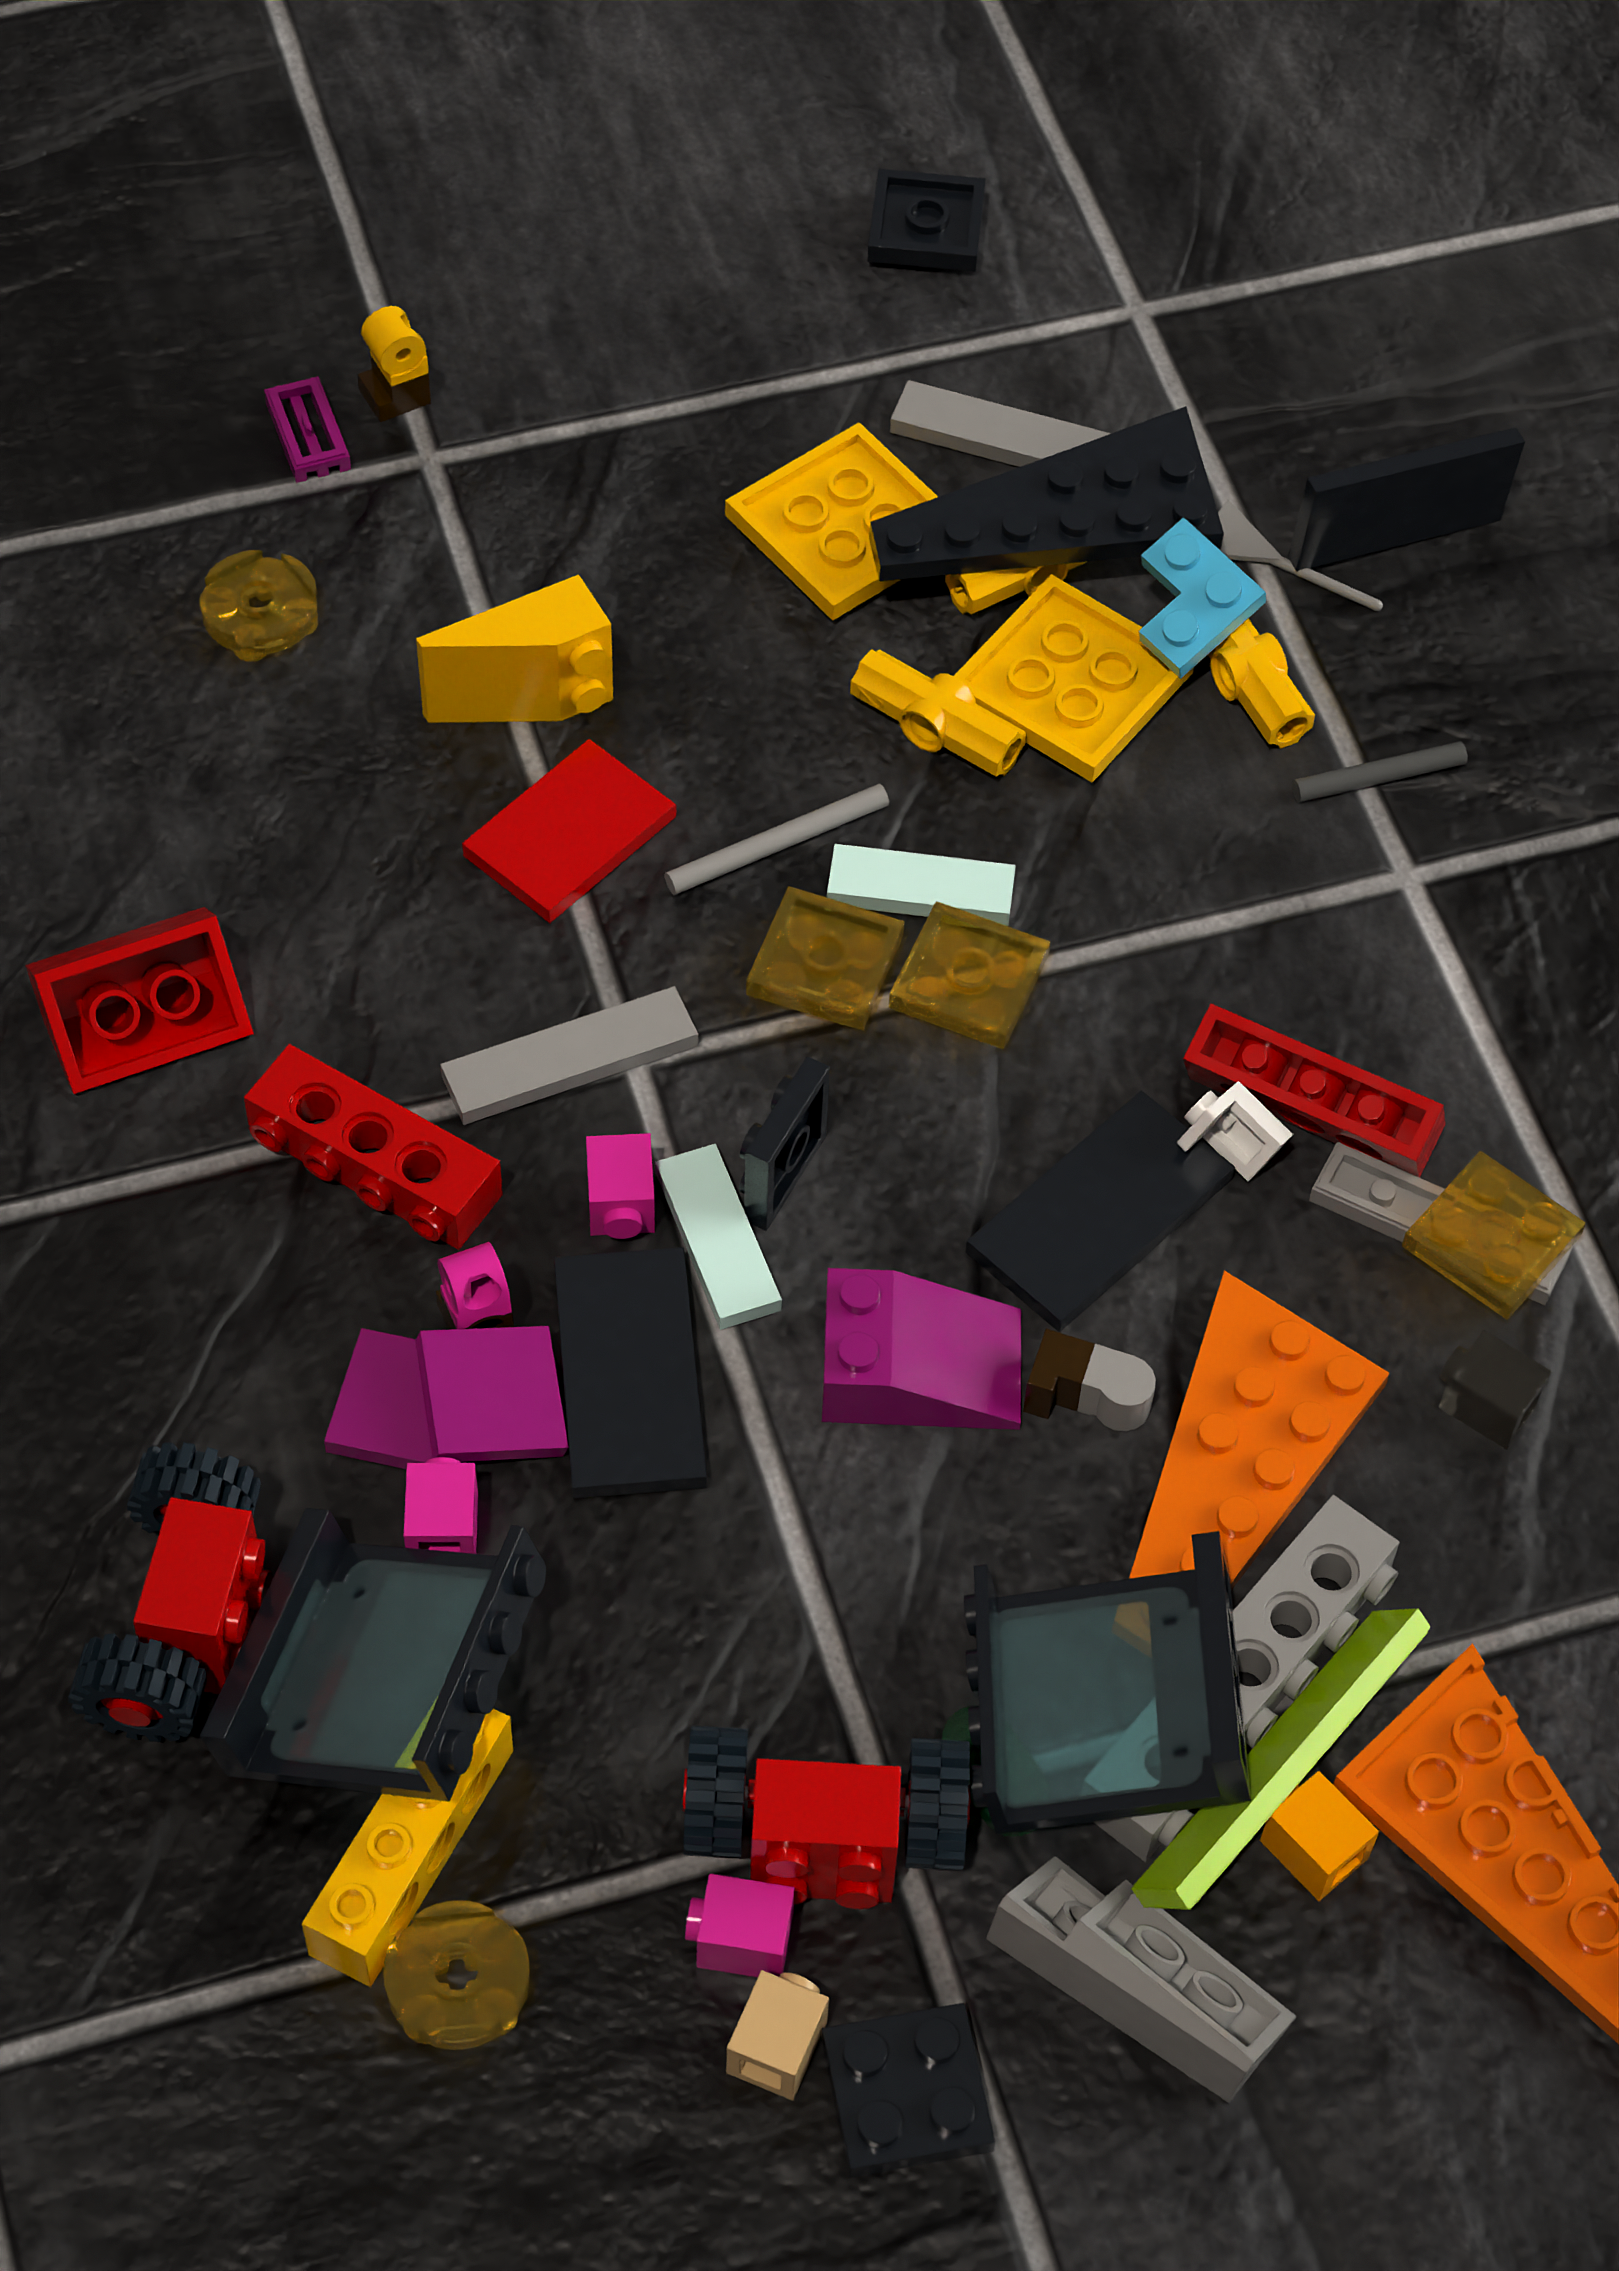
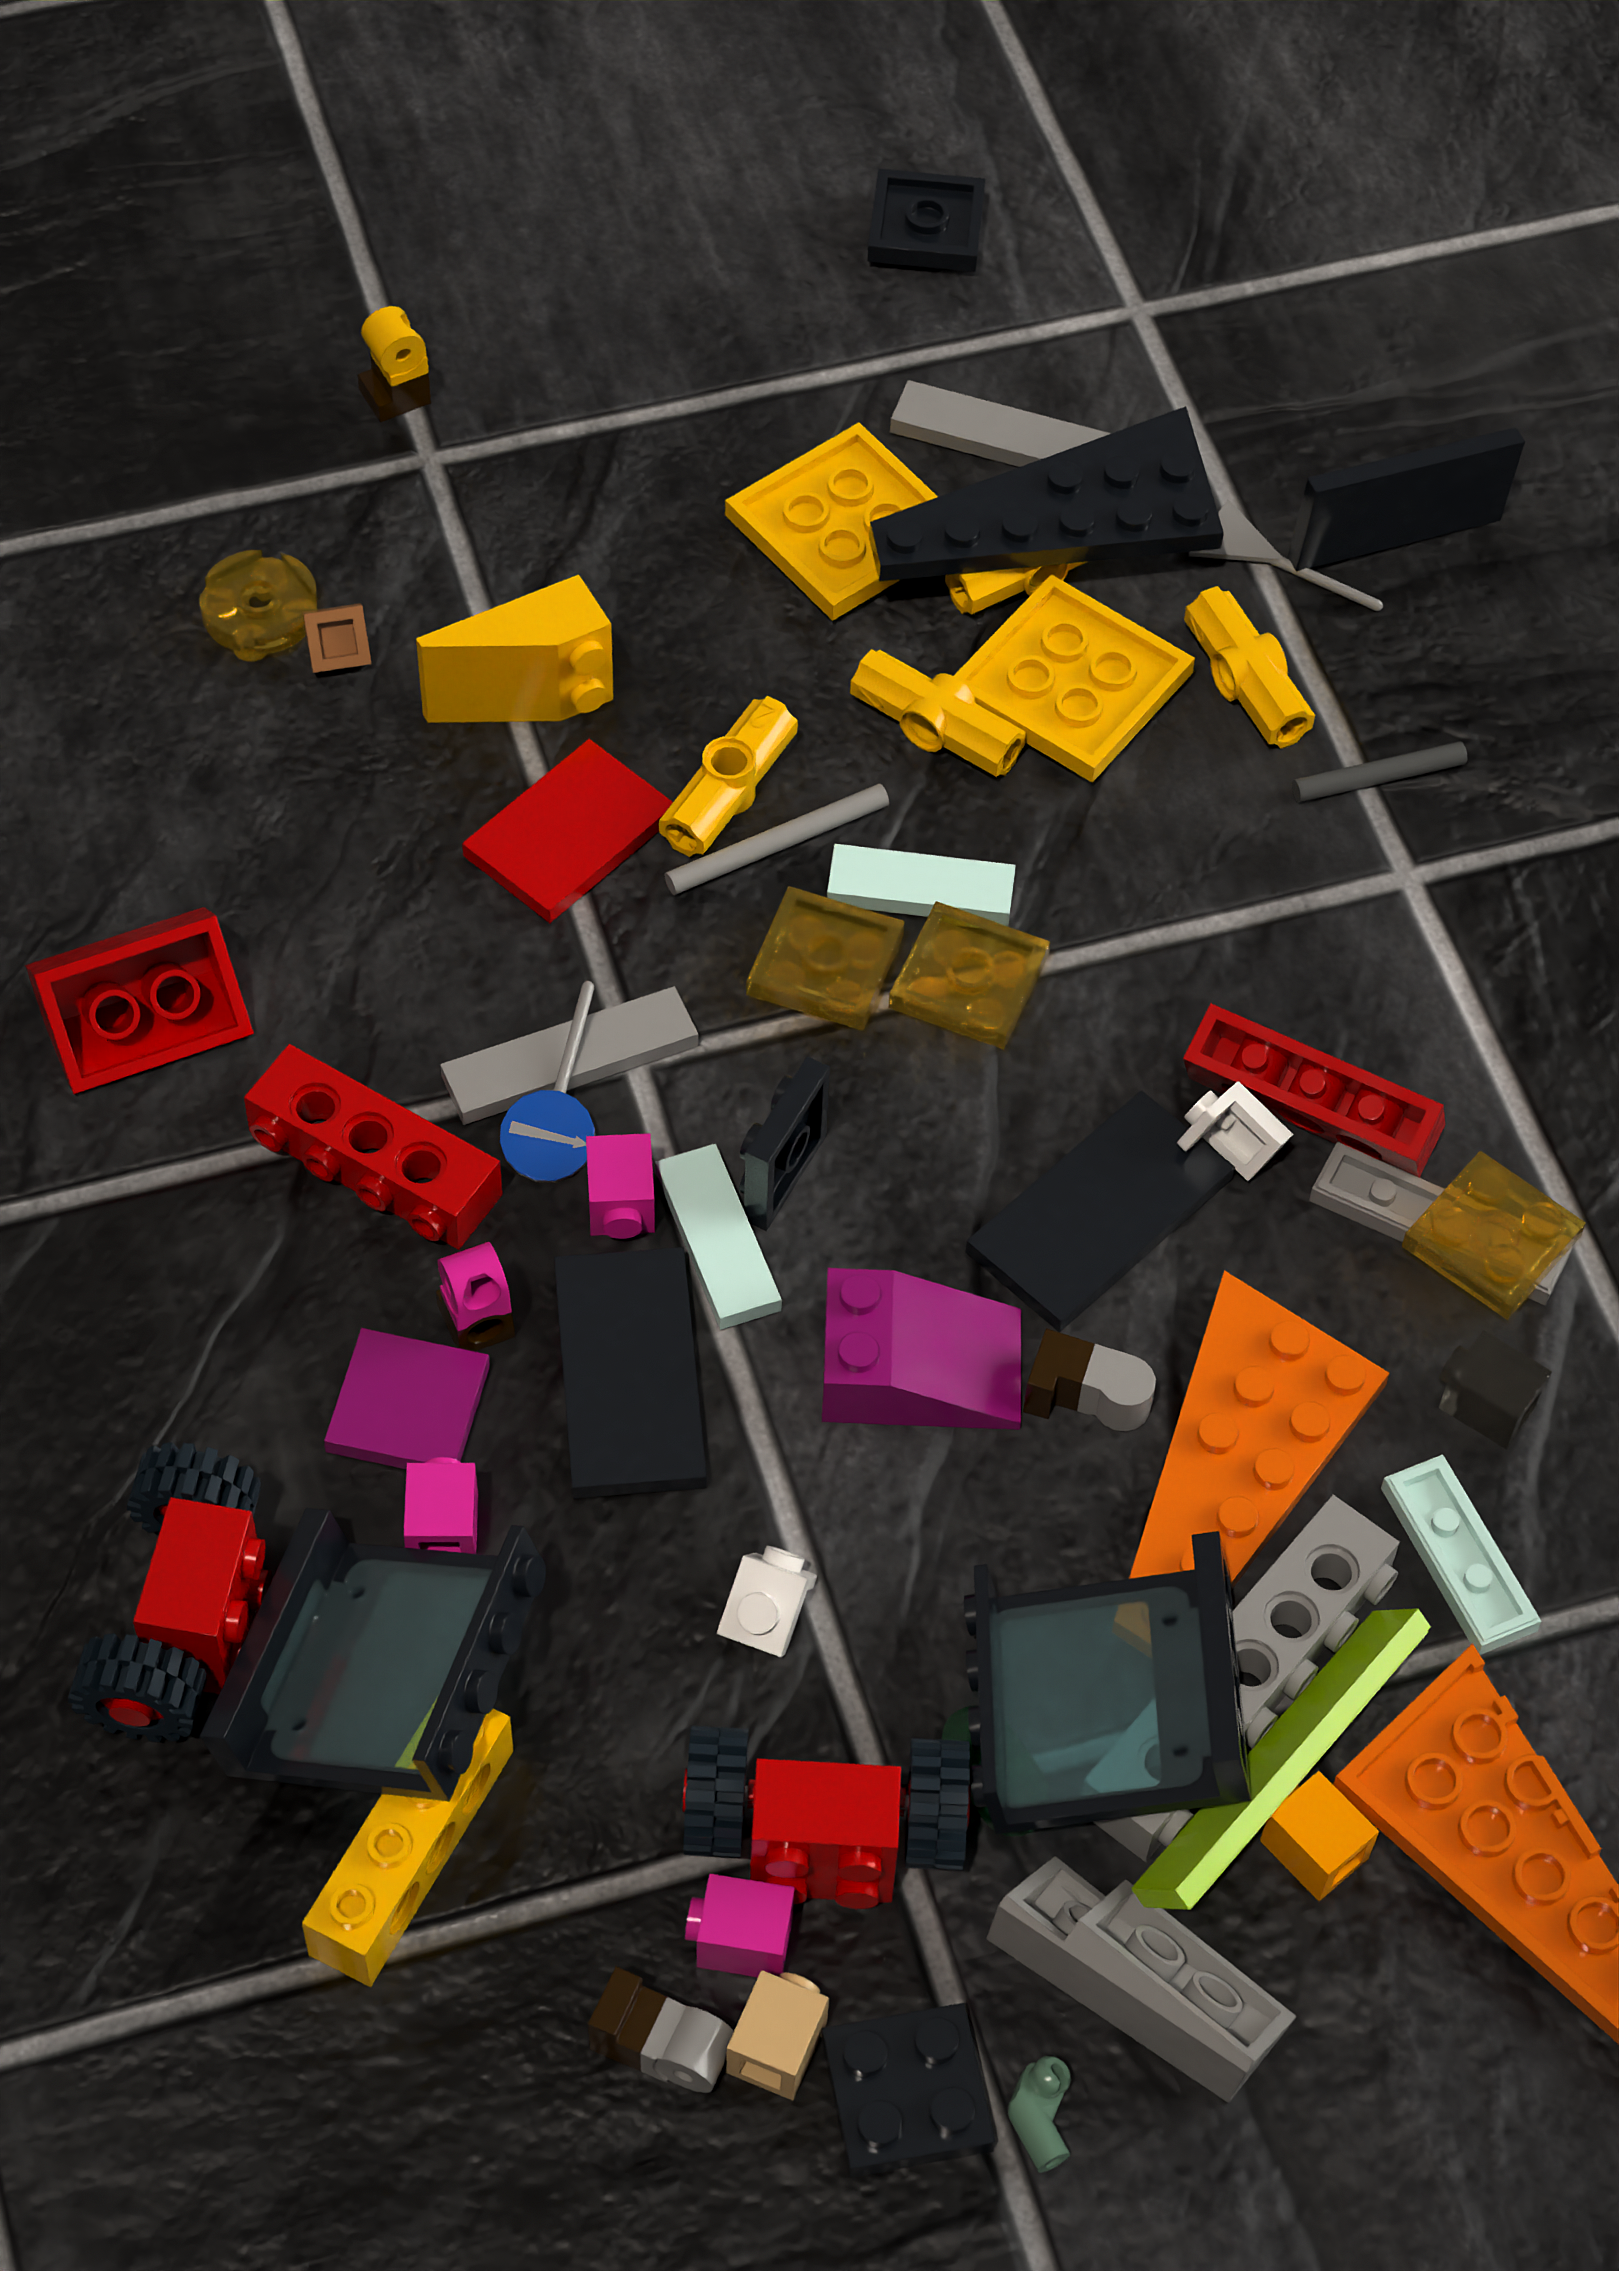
magenta tile [264,376,351,483] -> none
clear yellow plate [383,1900,530,2050] -> none
magenta tile [415,1326,569,1462] -> none
medium azure plate [1139,517,1266,679] -> none
none -> medium nougat plate [302,603,372,673]
none -> blue piece [500,981,595,1183]
none -> leg [588,1966,734,2093]
none -> yellow piece [659,696,798,857]
none -> white bracket [716,1546,817,1657]
none -> sand green arm [1008,2056,1071,2173]
none -> light aqua tile [1381,1454,1541,1655]

